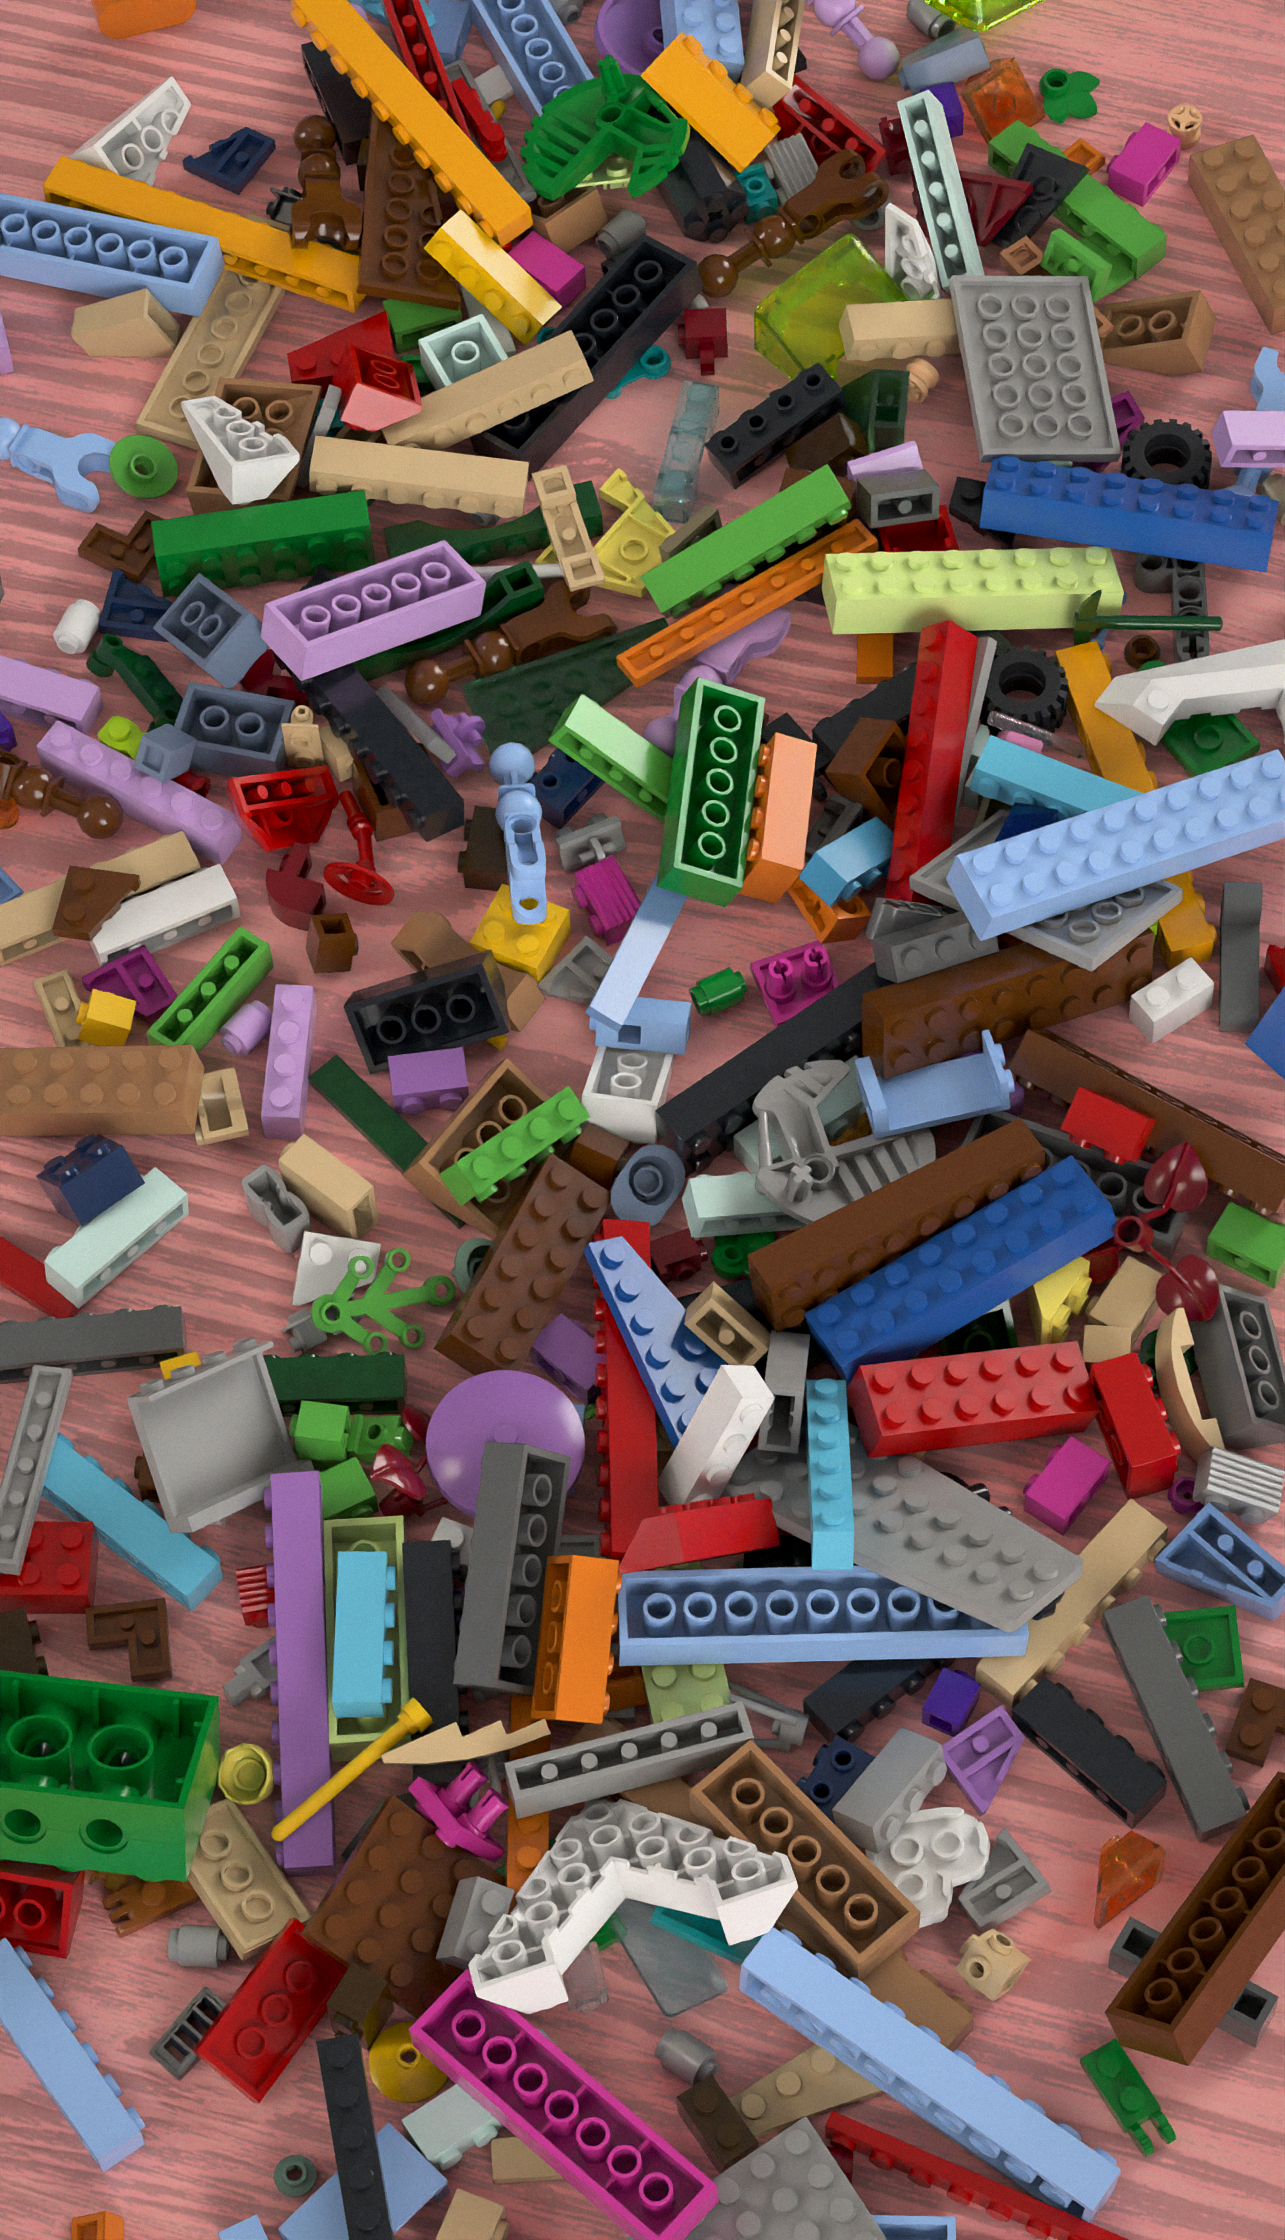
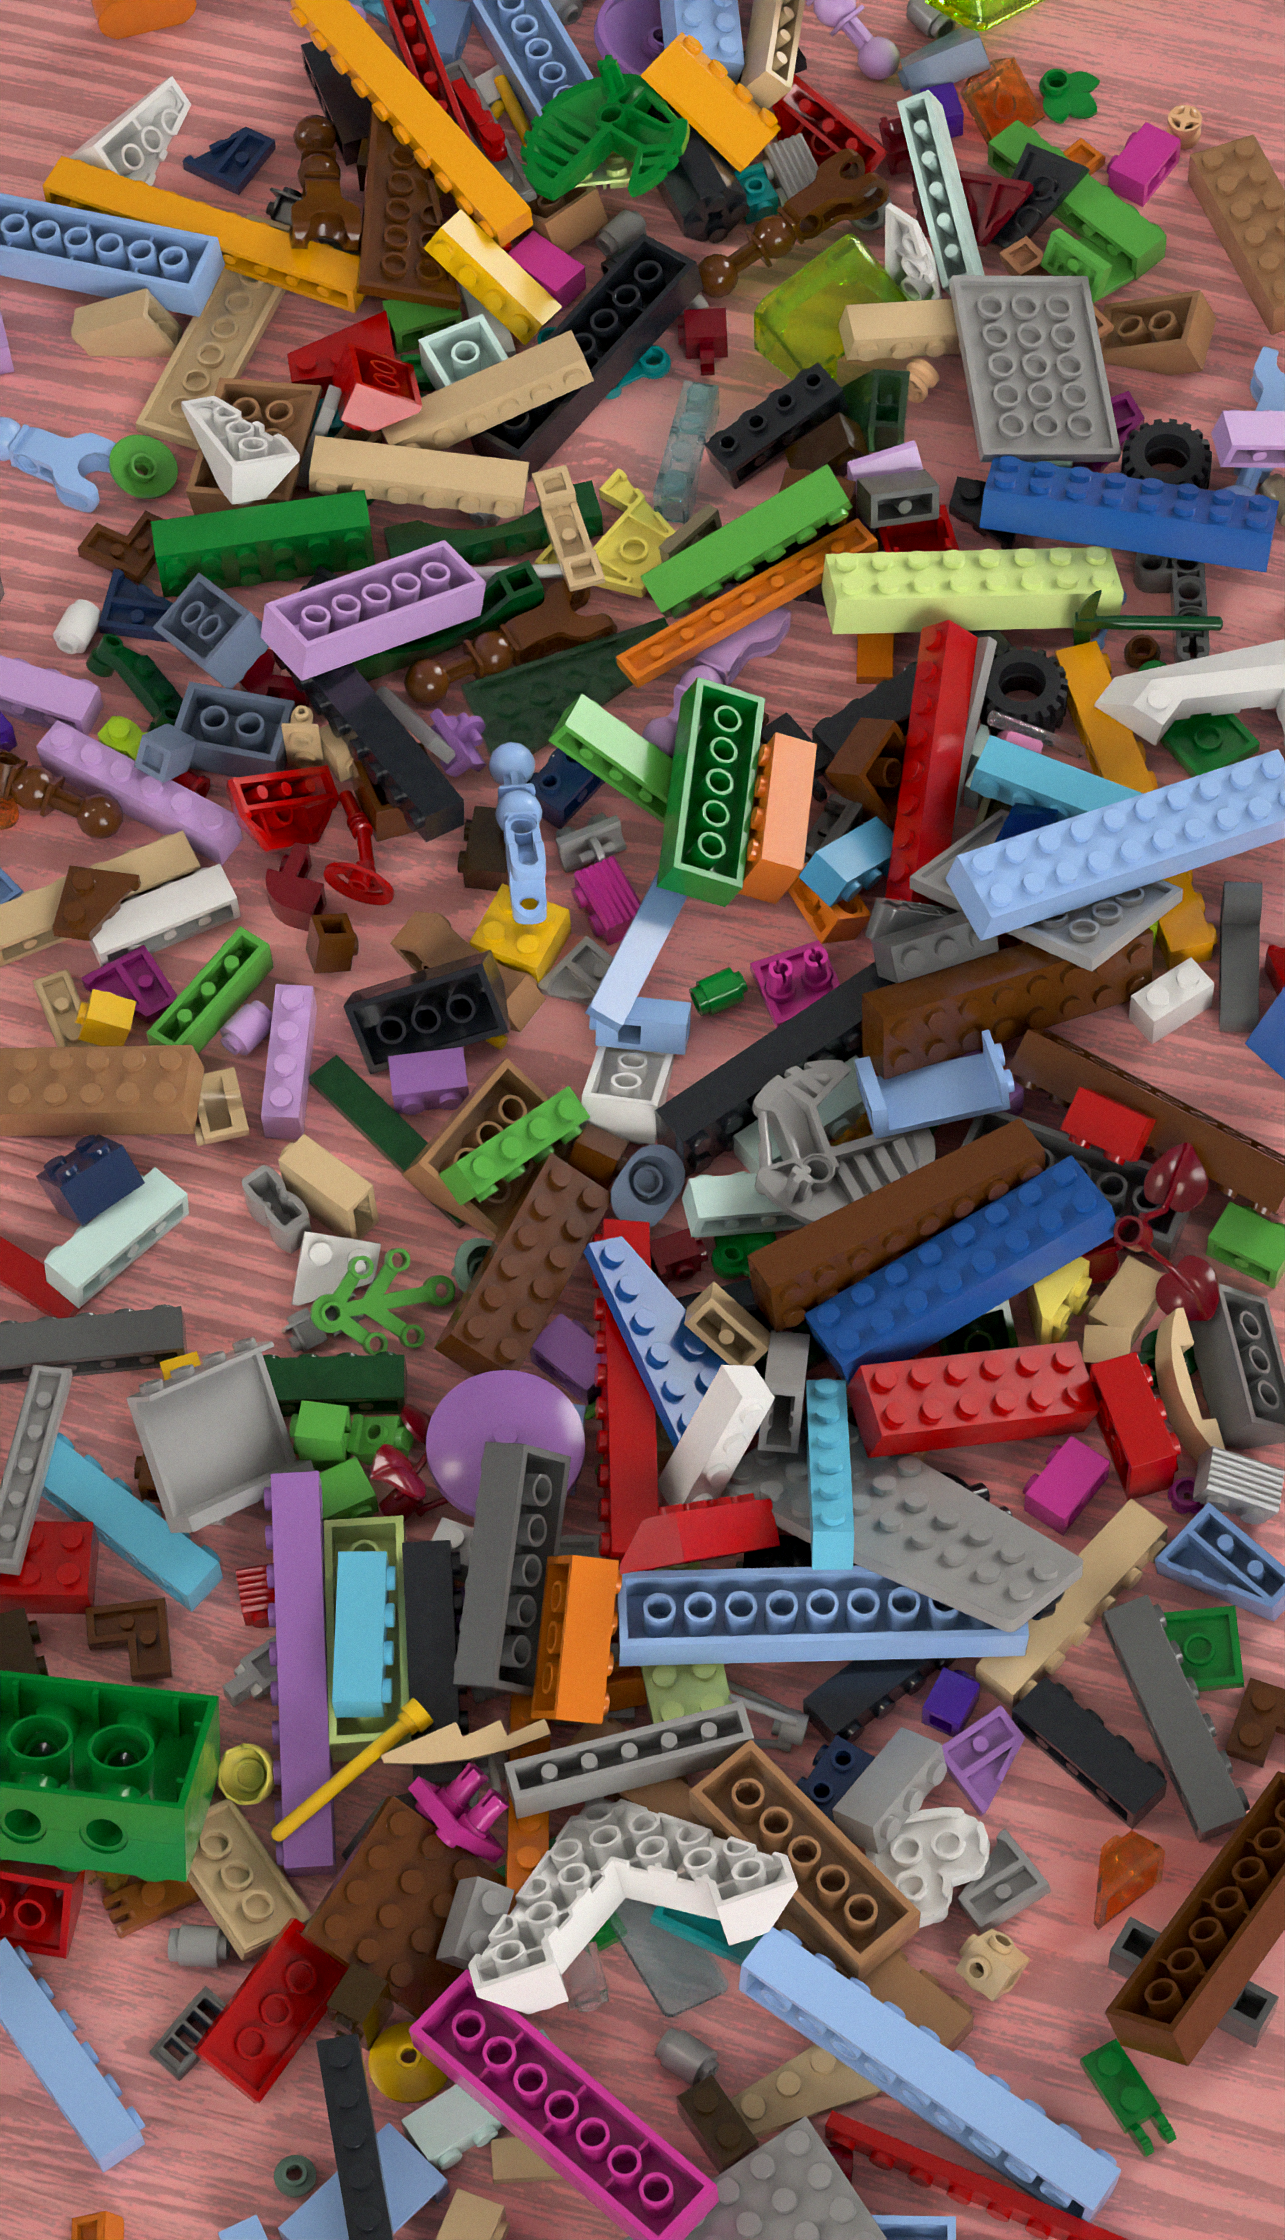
none -> yellow piece [494,75,531,147]

